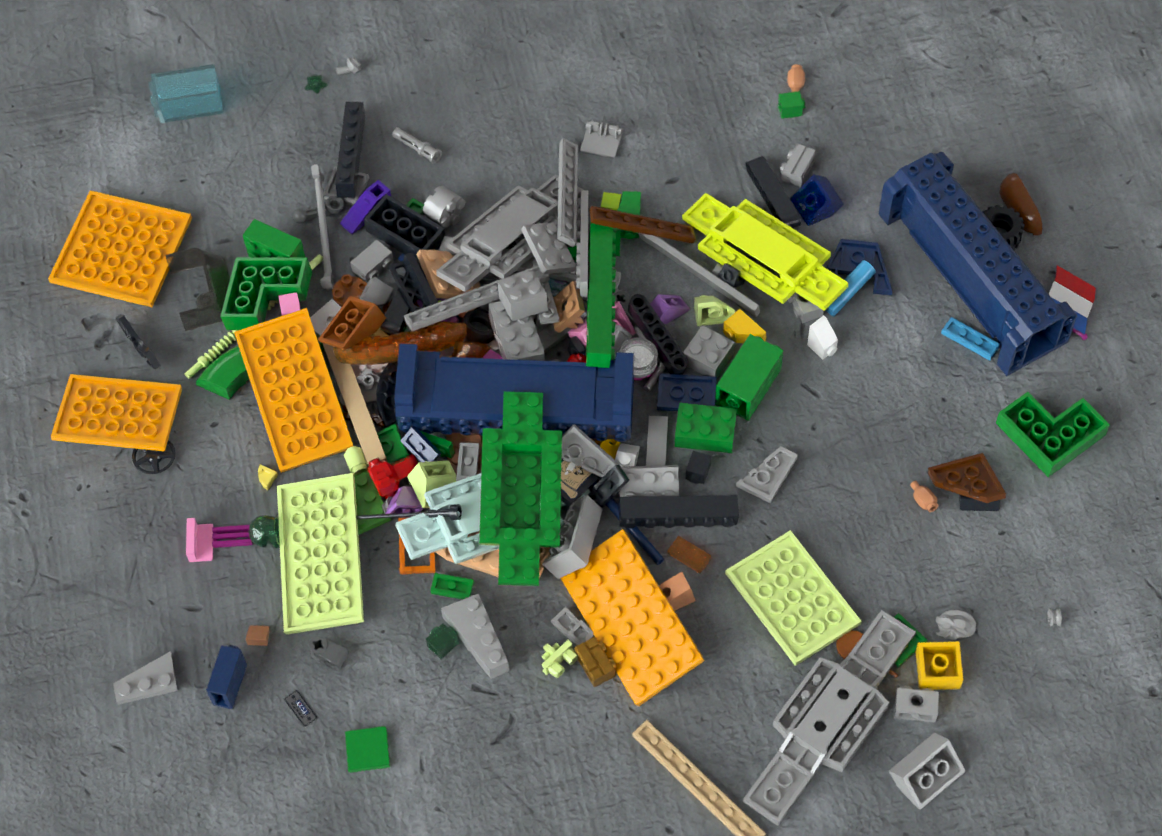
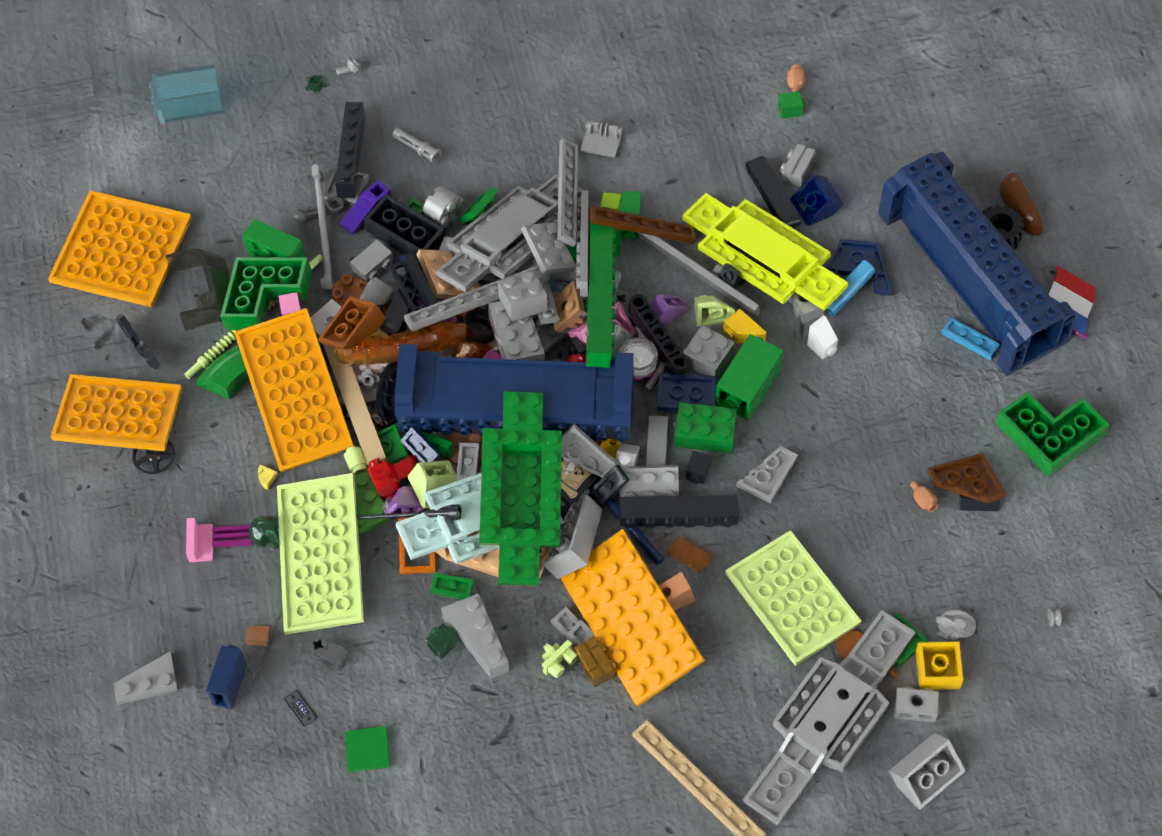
none -> green plate [458,187,498,225]

